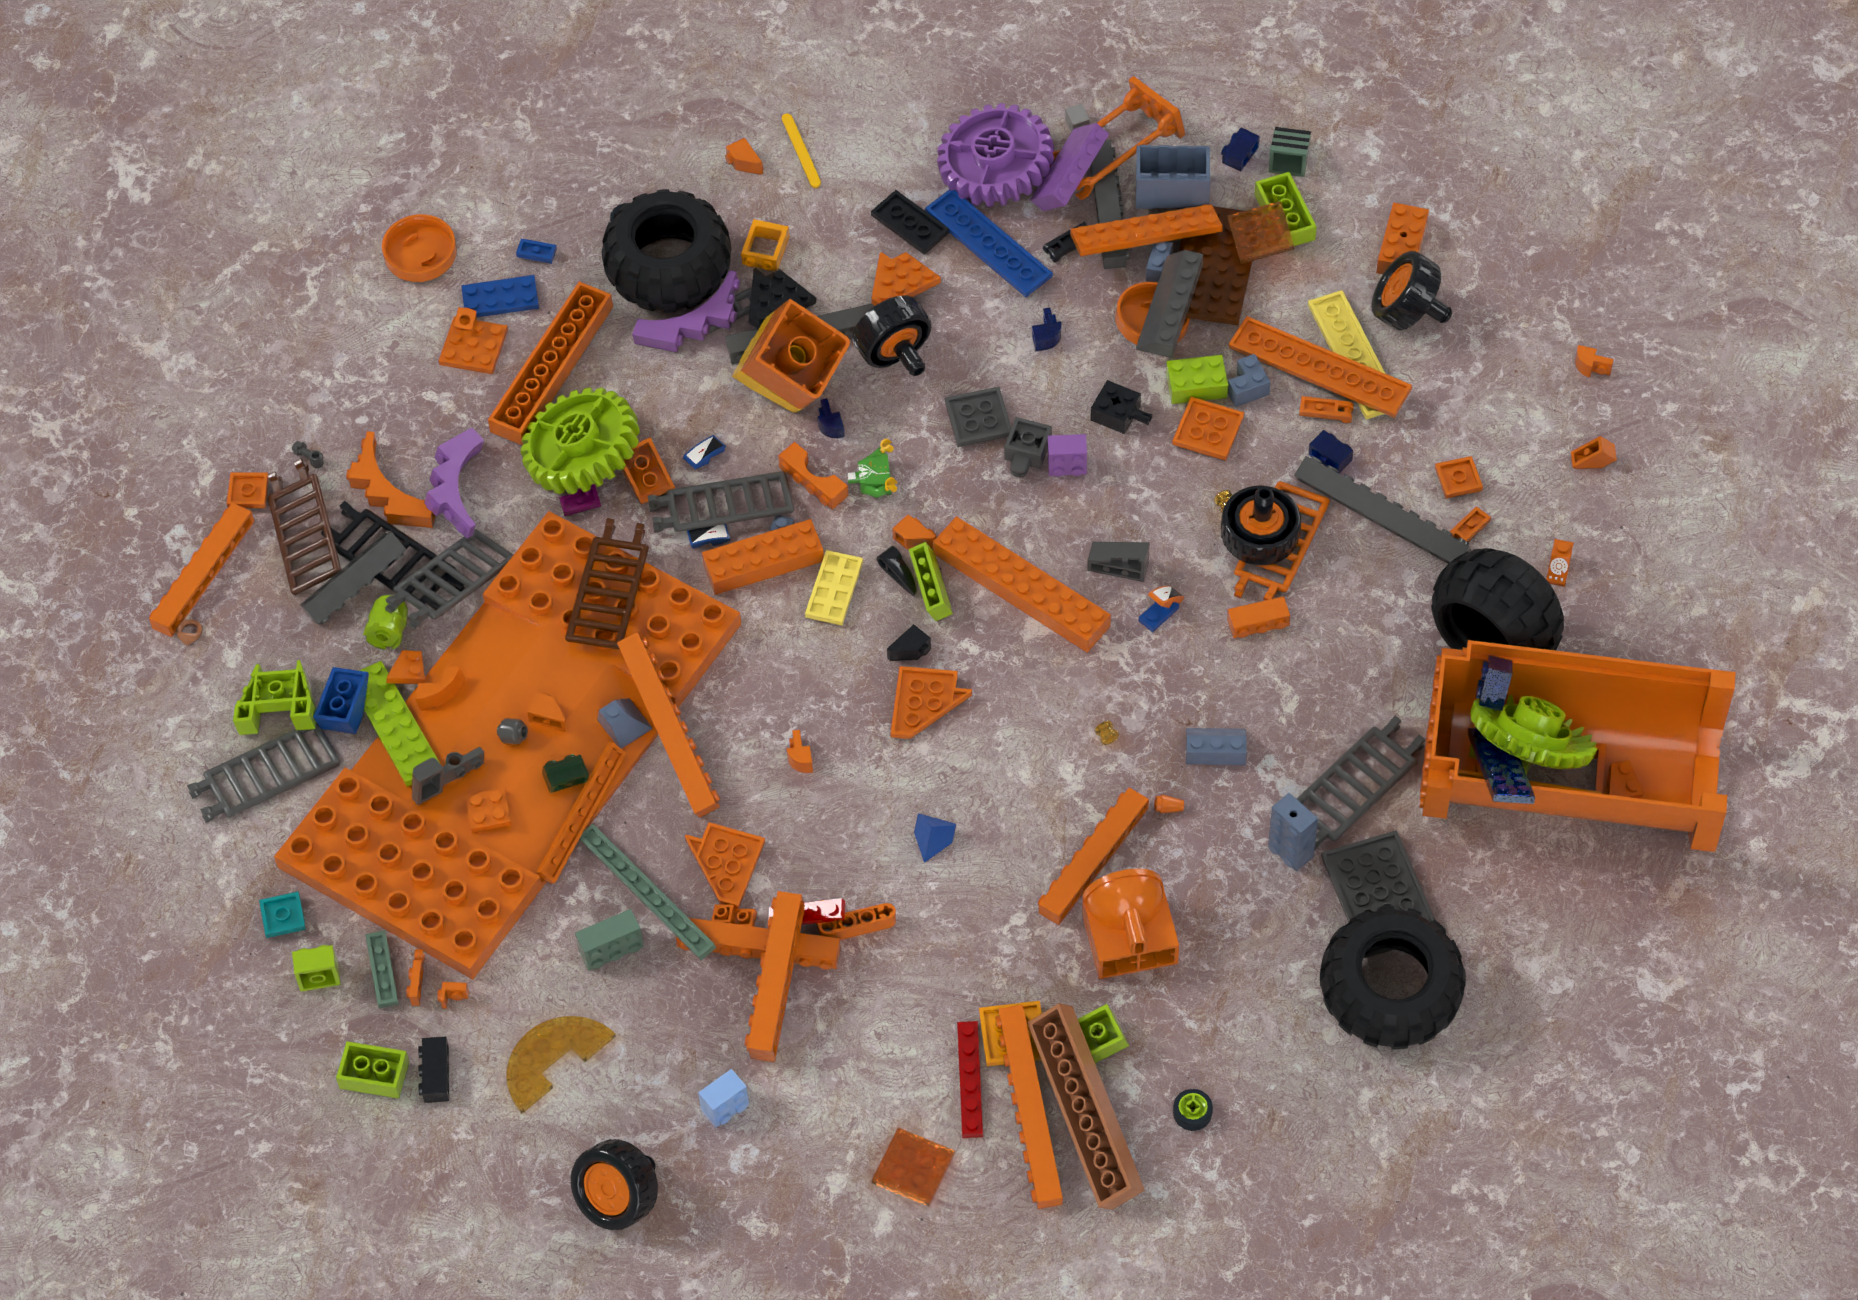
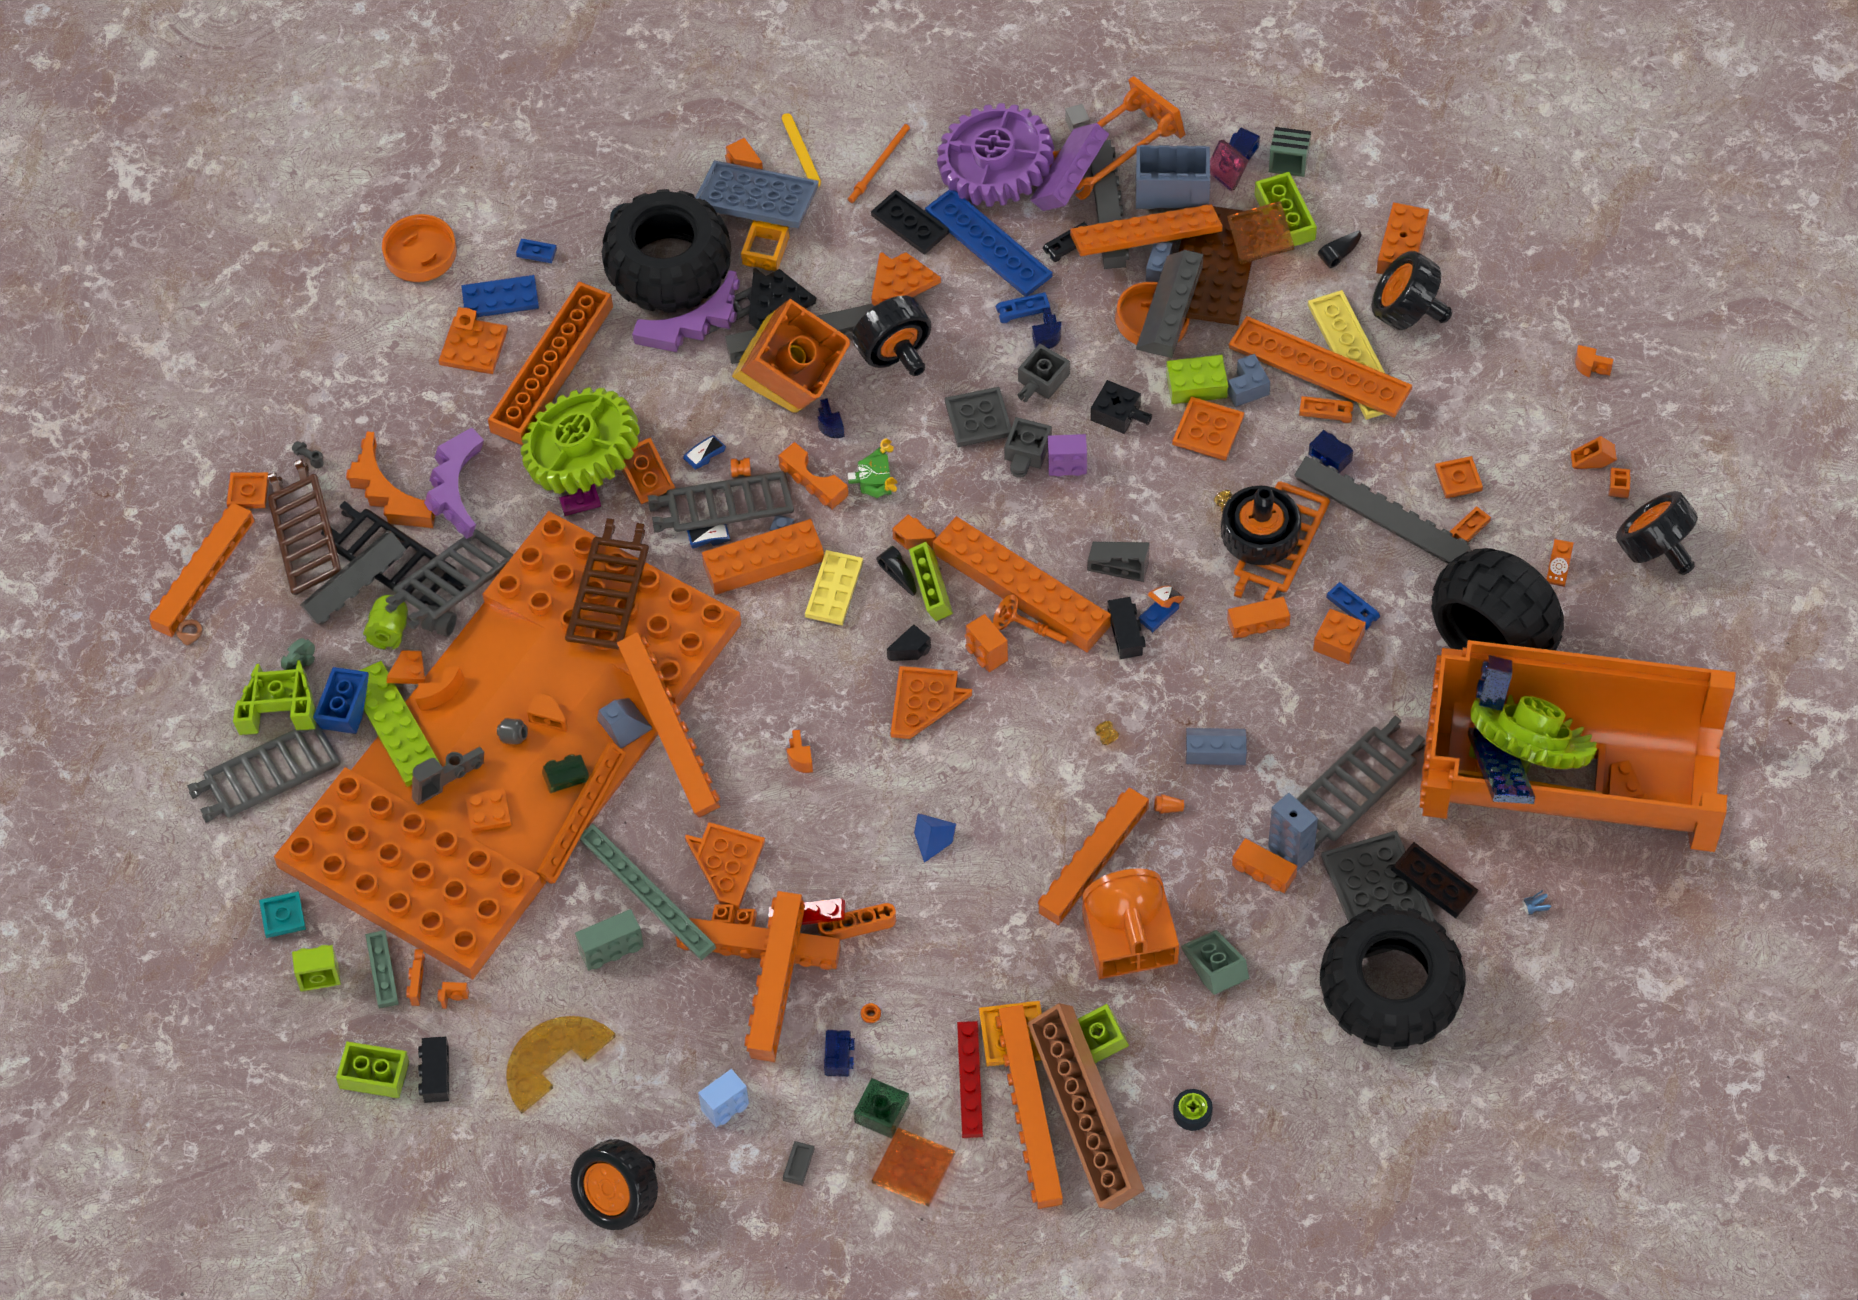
none -> sand green plate [281,638,315,670]
none -> dark grey wheel [421,605,457,637]
none -> sand blue plate [695,160,819,229]
none -> orange wheel [731,457,751,478]
none -> dark grey tile [783,1141,815,1186]
none -> clear blue brick [824,1030,855,1077]
none -> orange bar [848,124,910,203]
none -> clear green brick [854,1078,910,1138]
none -> orange plate [861,1003,881,1023]
none -> orange brick [965,614,1008,672]
none -> orange dish [993,594,1068,644]
none -> blue plate [995,292,1050,323]
none -> dark grey brick [1017,344,1070,402]
none -> black brick [1107,597,1146,659]
none -> sand green slope [1181,930,1249,995]
none -> clear pink plate [1210,139,1249,191]
none -> orange brick [1232,838,1297,894]
none -> orange brick [1313,608,1366,664]
none -> black piece [1318,230,1362,268]
none -> blue plate [1326,582,1380,630]
none -> black plate [1391,842,1479,919]
none -> flat silver piece [1519,890,1551,915]
none -> orange brick [1608,467,1631,499]
none -> black wheel [1616,491,1698,575]

